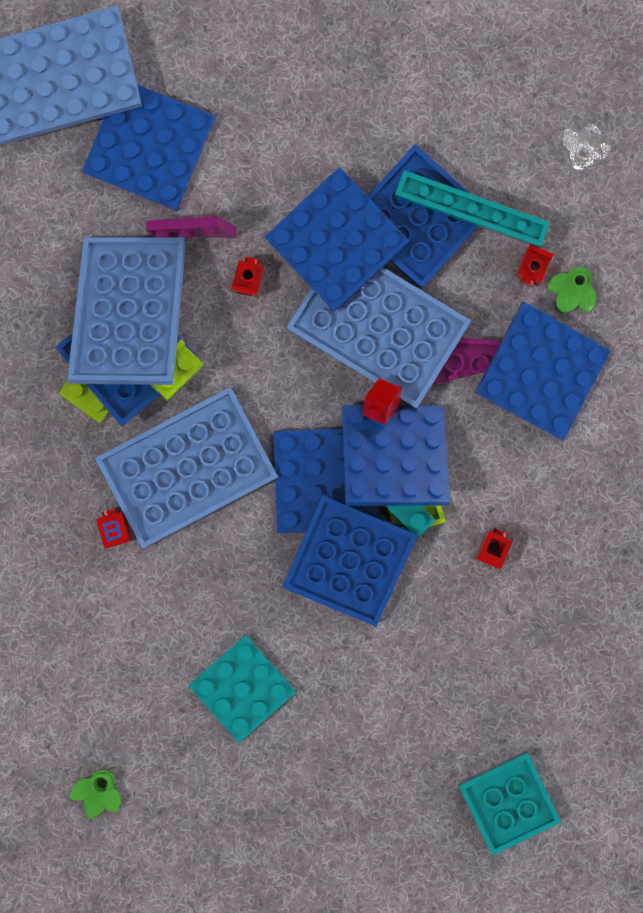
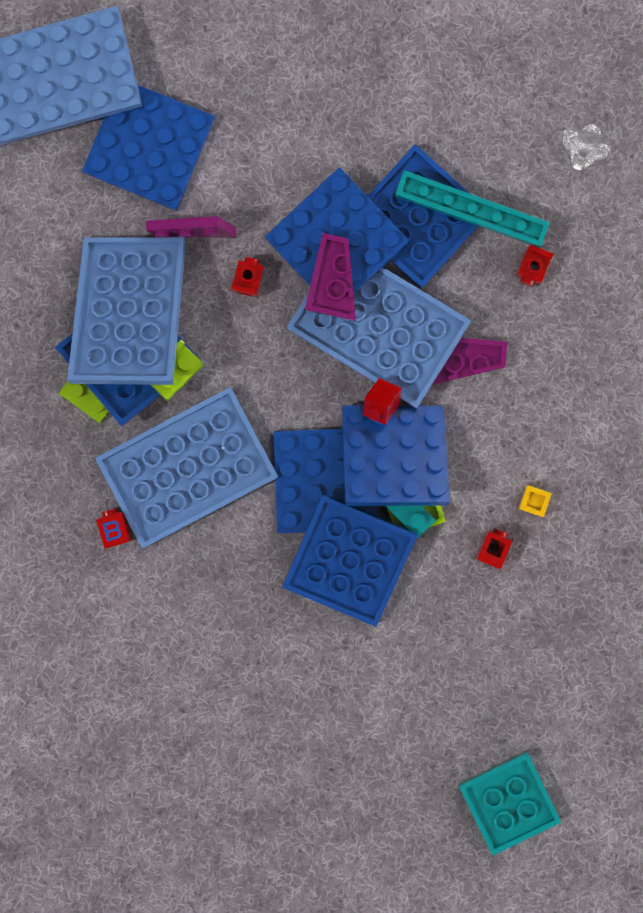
bright green plate [70,770,121,819] -> none
teal plate [188,634,296,743] -> none
blue plate [474,302,611,441] -> none
bright green plate [547,266,596,314] -> none
none -> magenta wing [305,233,356,322]
none -> yellow plate [518,485,552,517]

